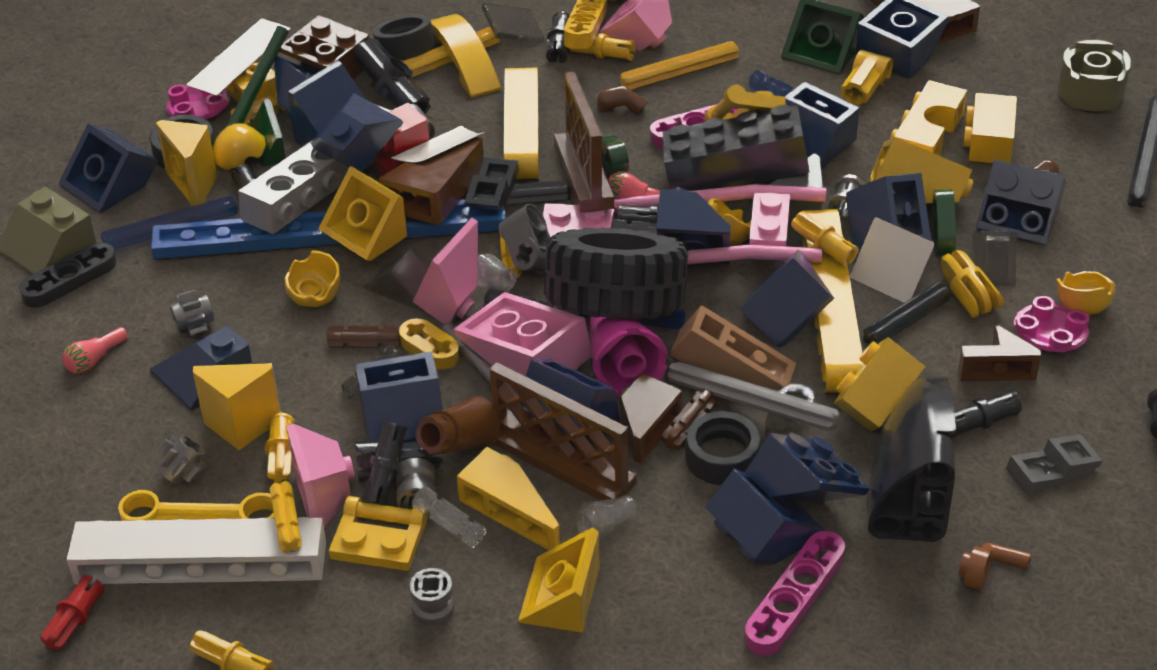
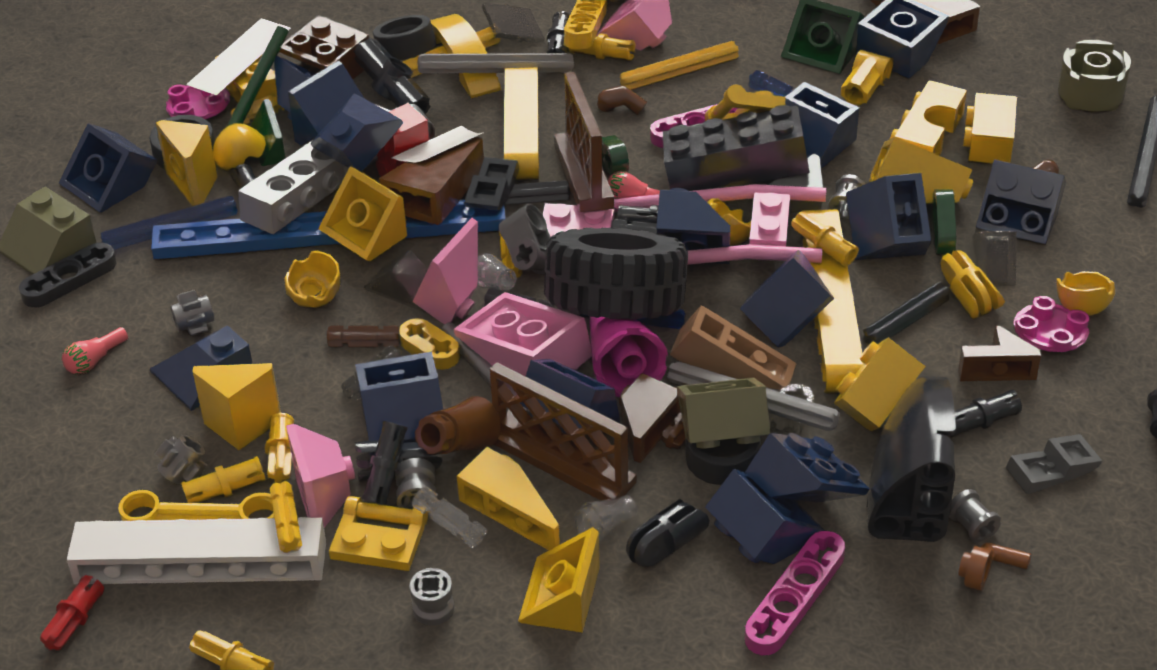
white sticker [850,218,934,303] -> none
none -> yellow pin [181,456,266,503]
none -> light grey axle [417,53,574,73]
none -> black arm [626,498,710,568]
none -> olive slope [677,378,770,448]
none -> flat silver bush [949,489,1001,544]

